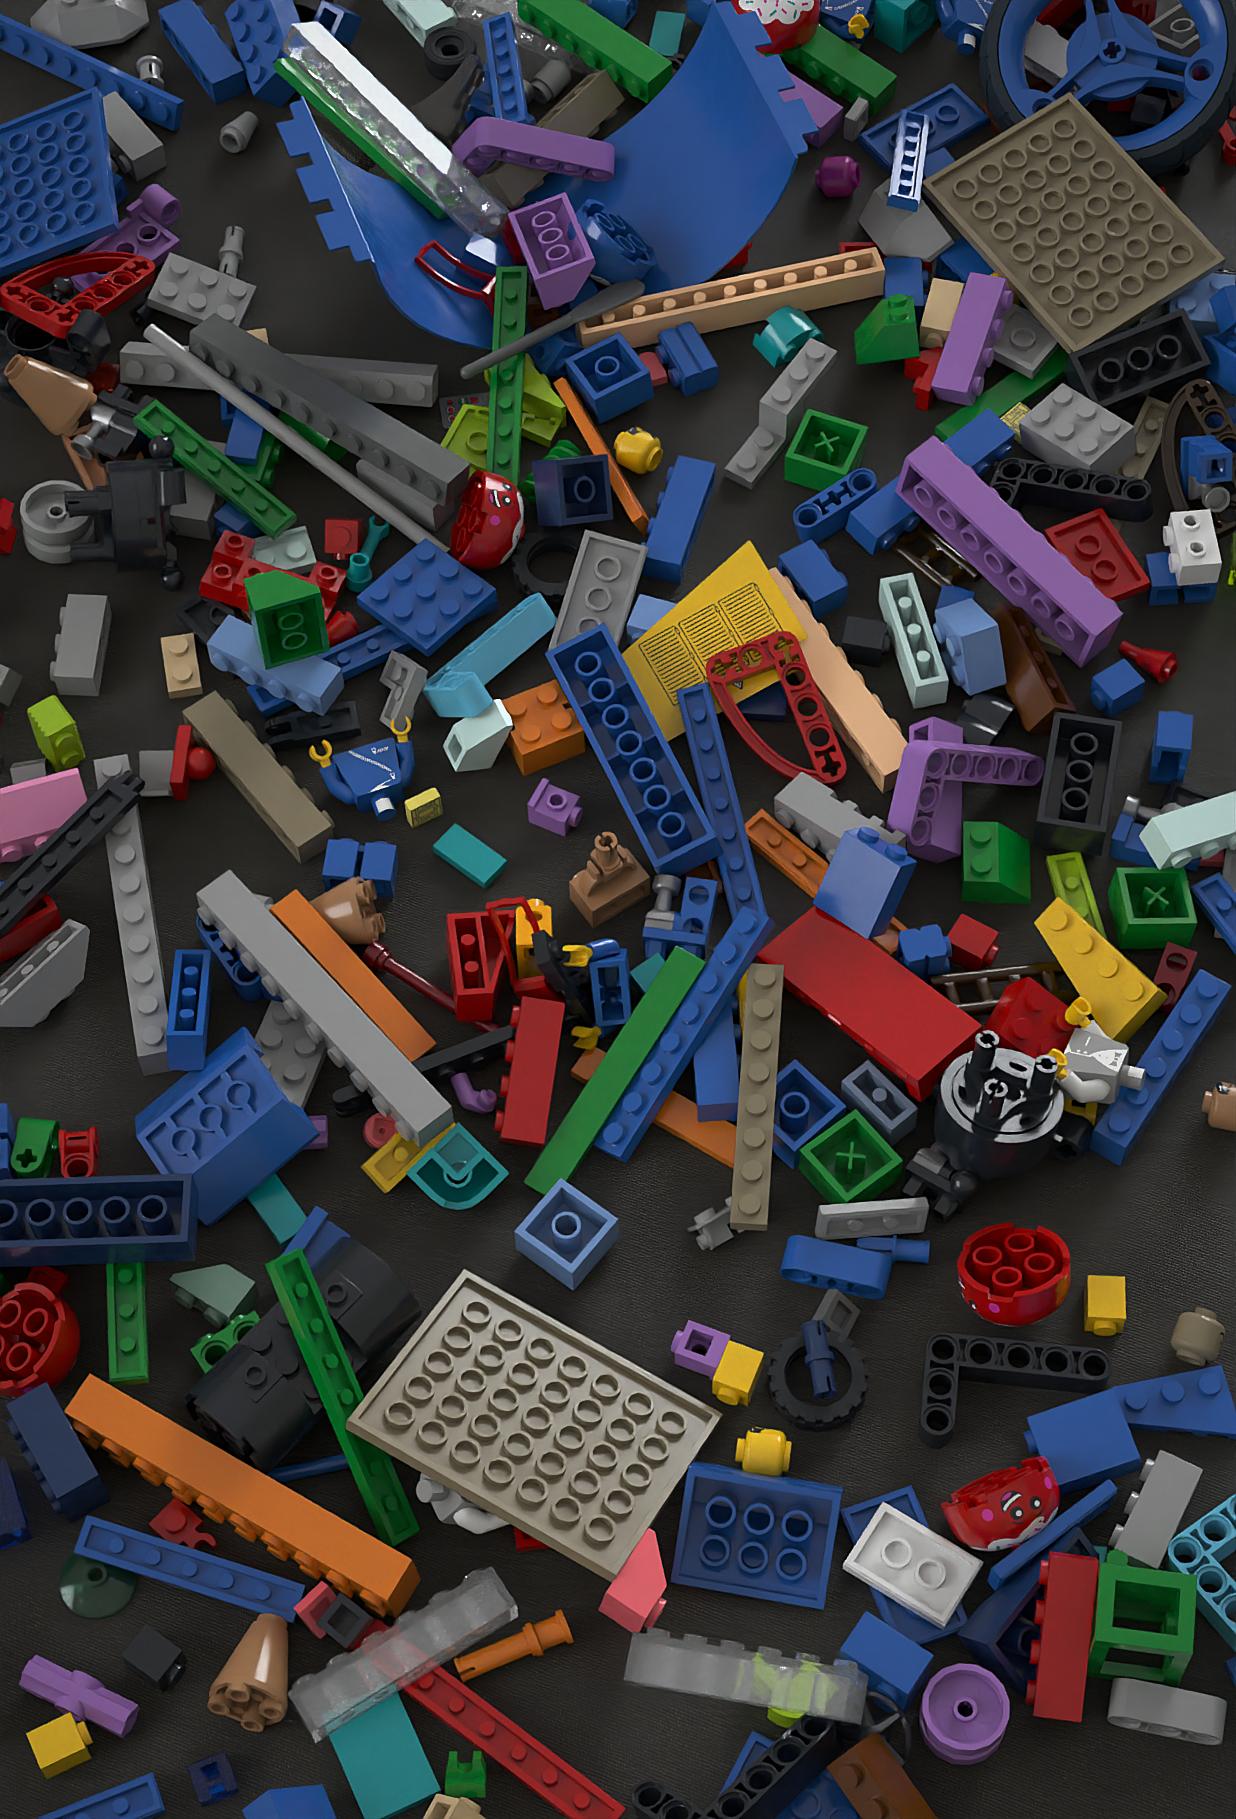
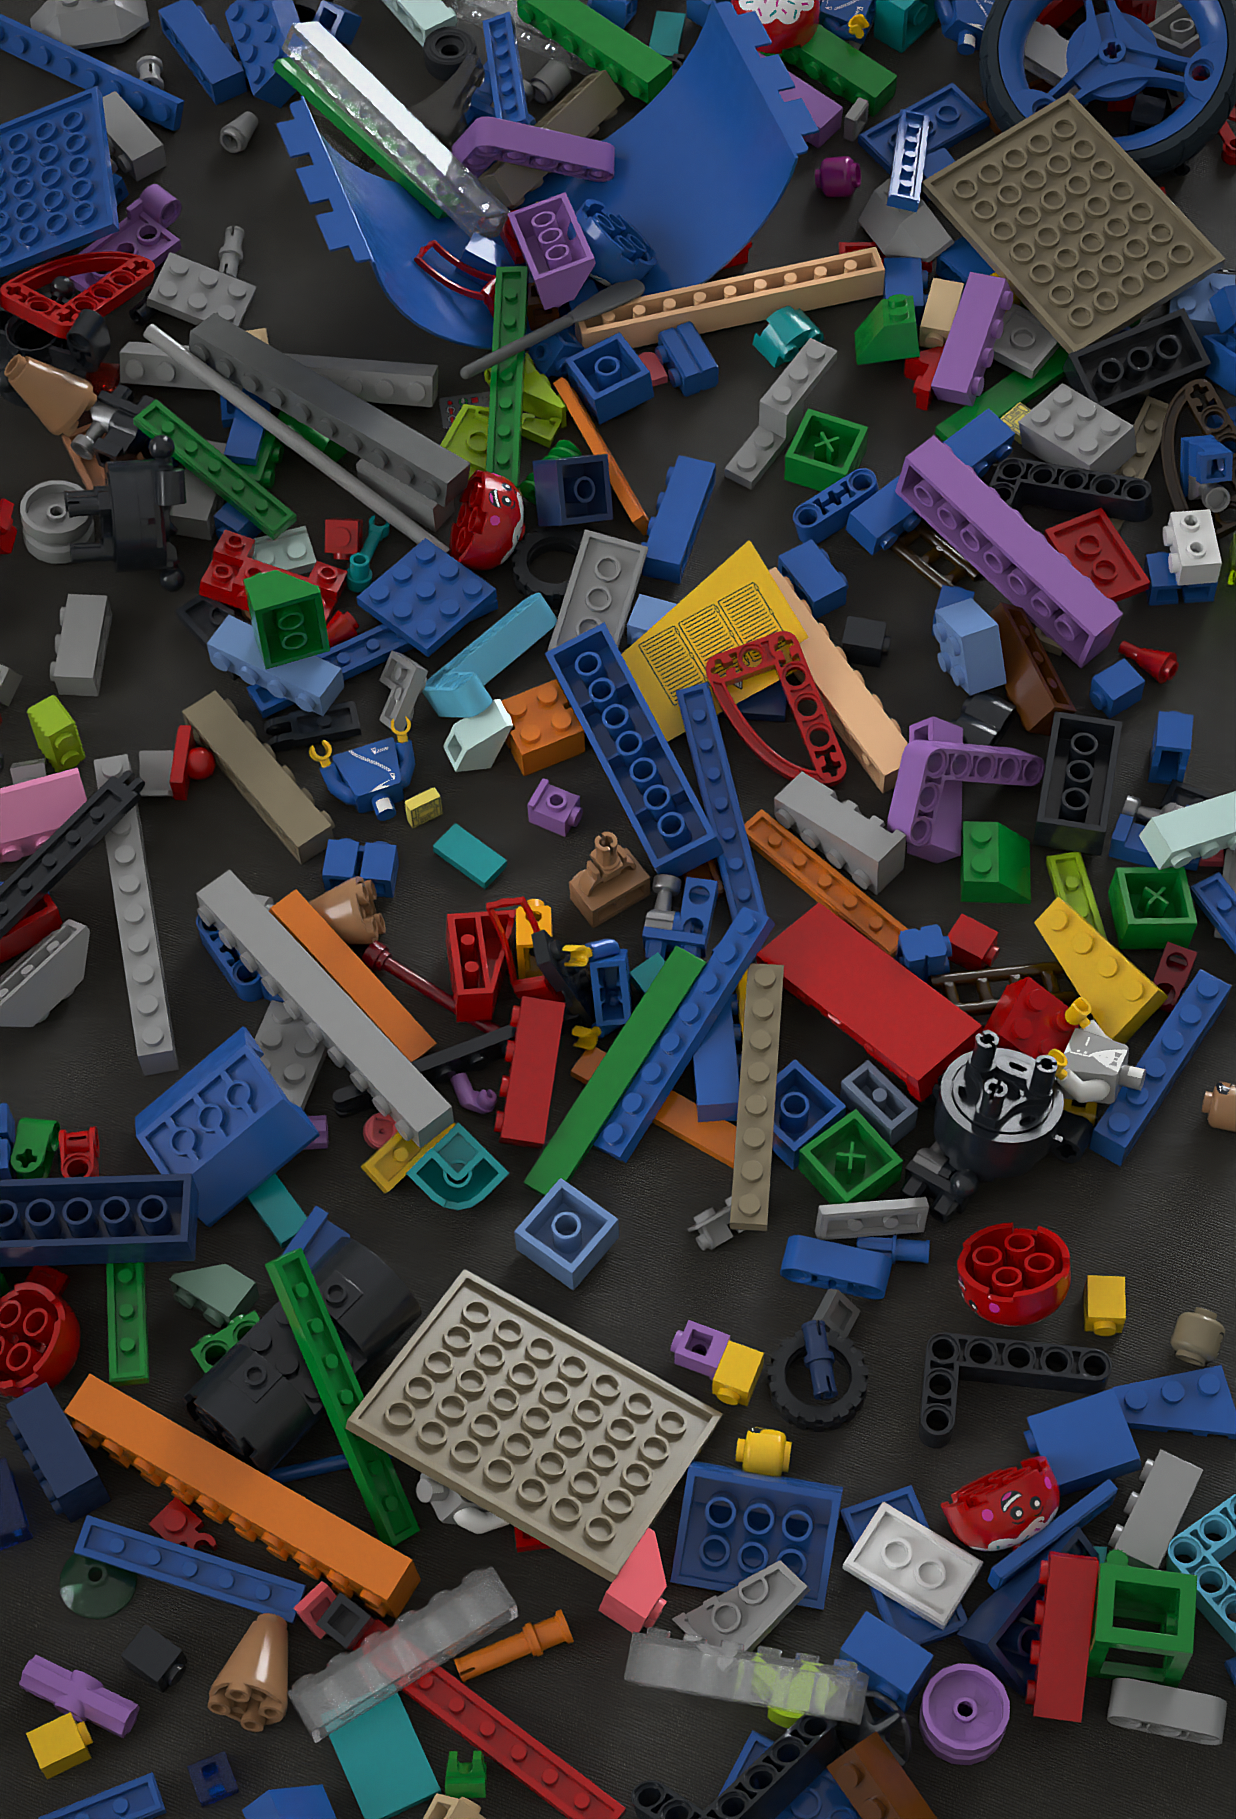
tan plate [161,633,203,699] -> none
blue brick [166,950,213,1071] -> none
yellow head [614,427,663,475] -> none
brick [812,826,917,939] -> none
light aqua brick [878,573,949,709] -> none
none -> light grey wing [672,1560,810,1676]

